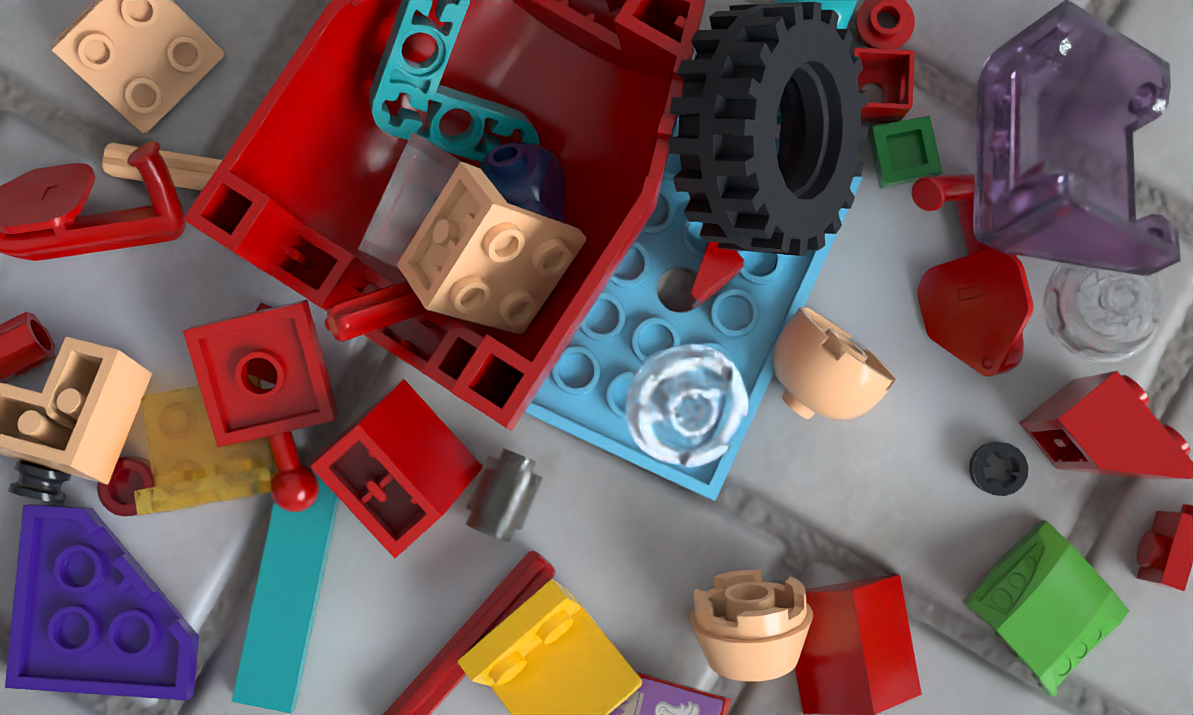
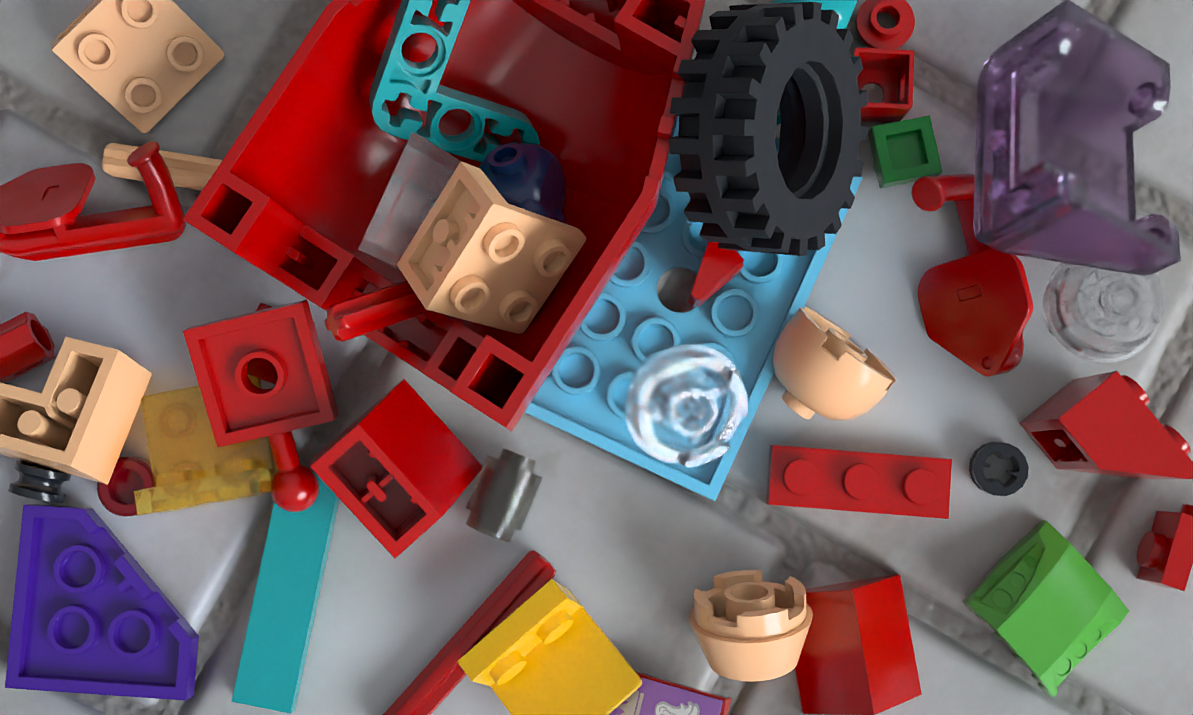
none -> red plate [766,445,952,519]

